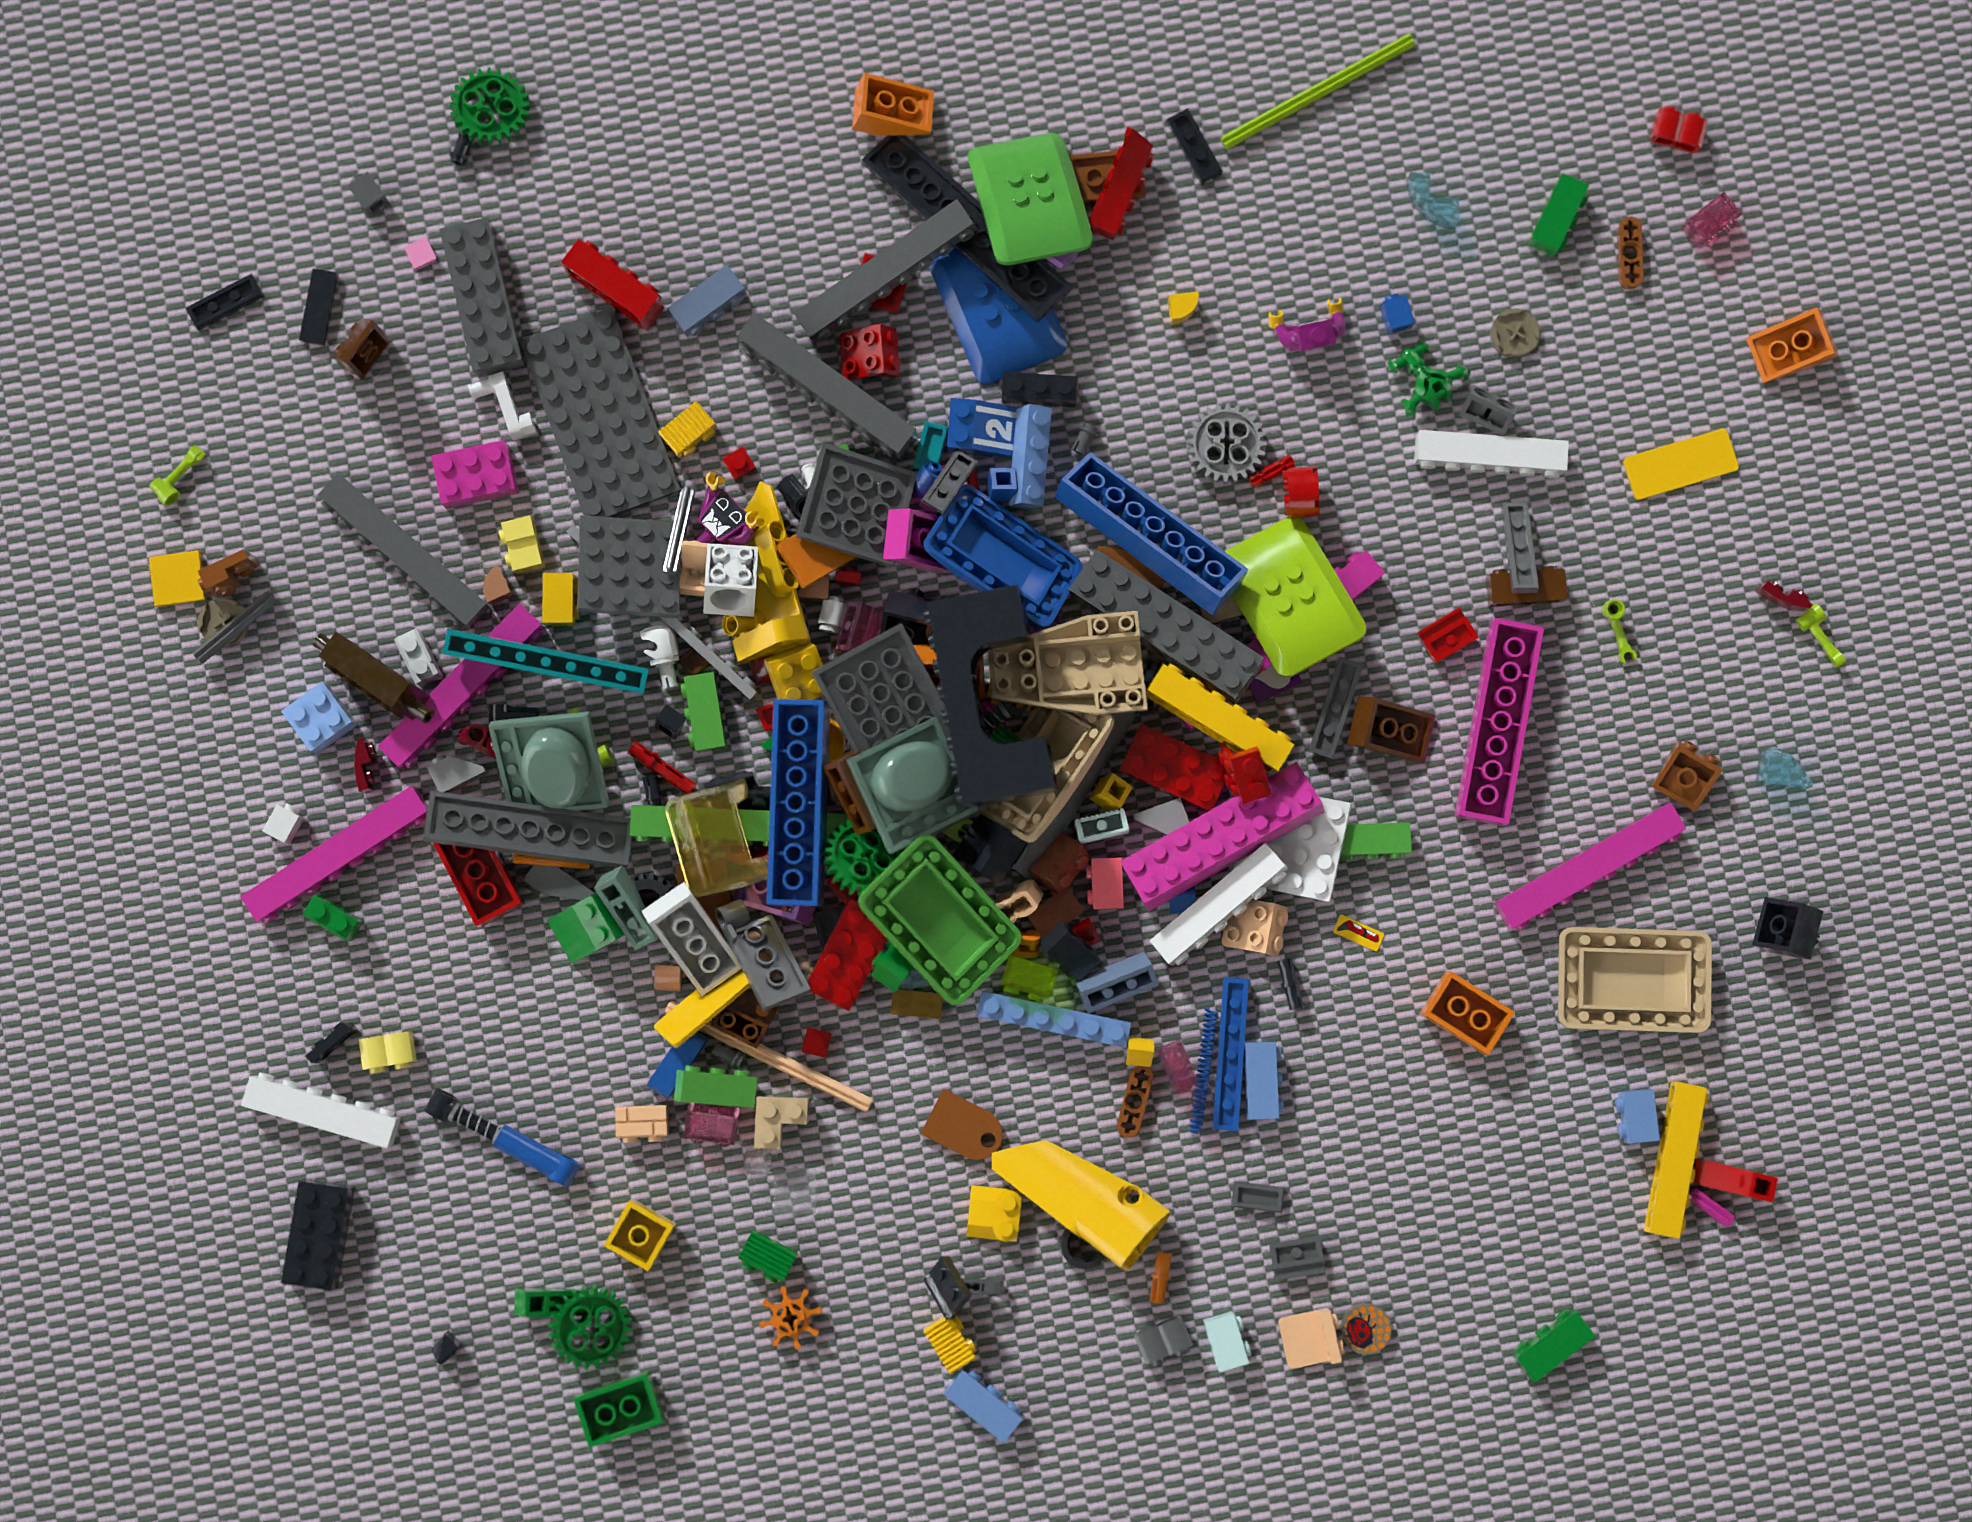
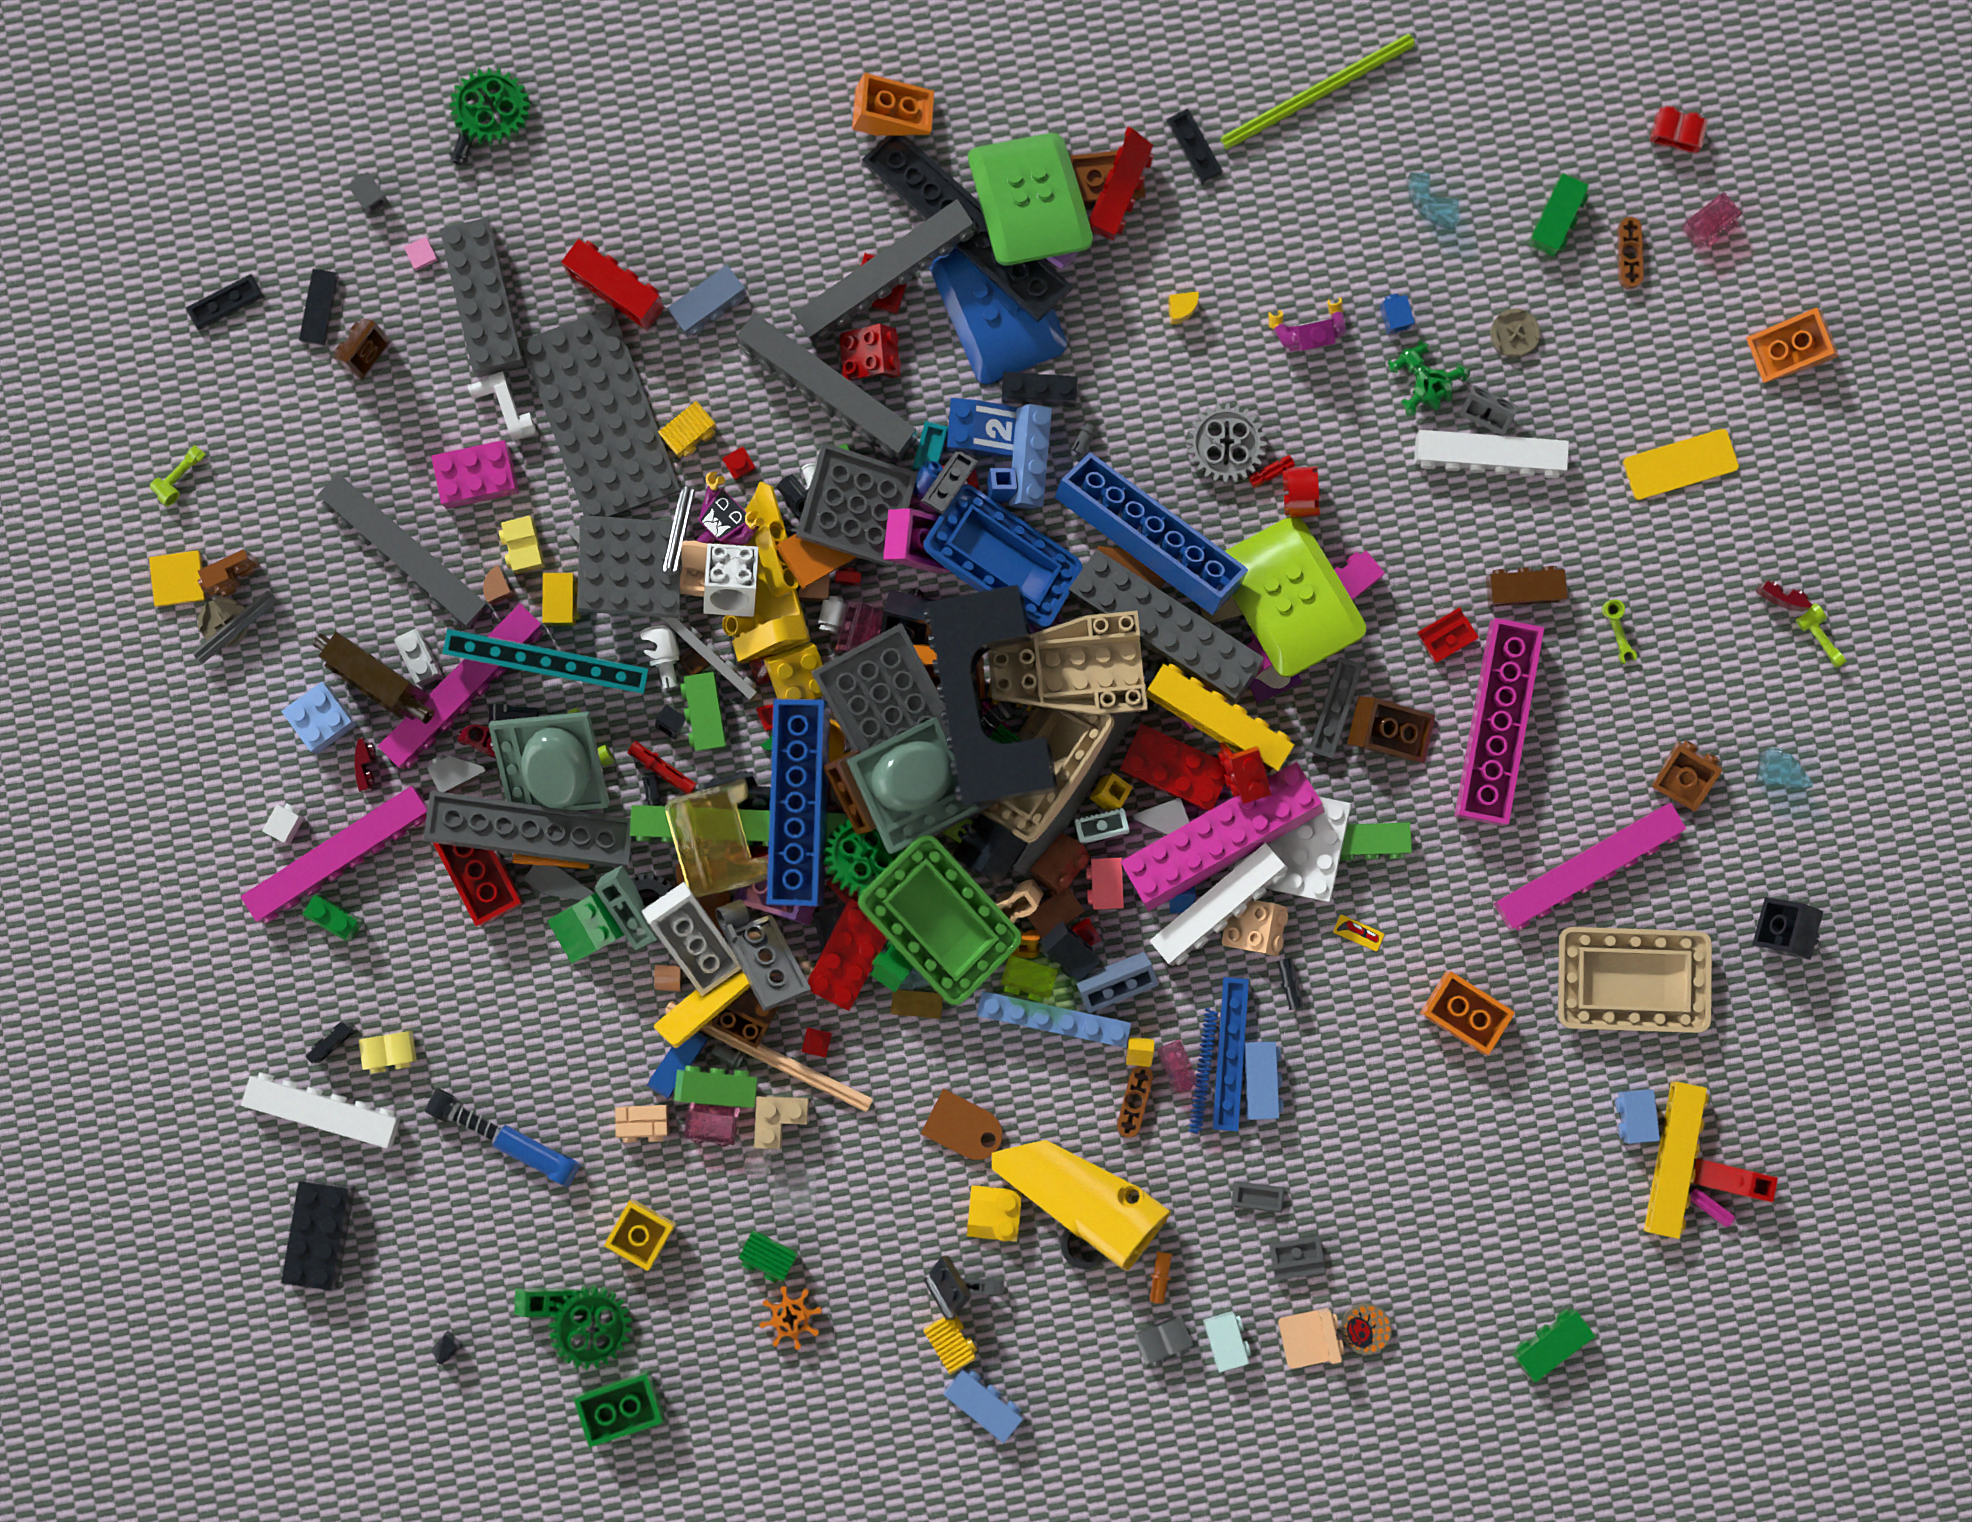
dark grey plate [1501,502,1539,593] -> none

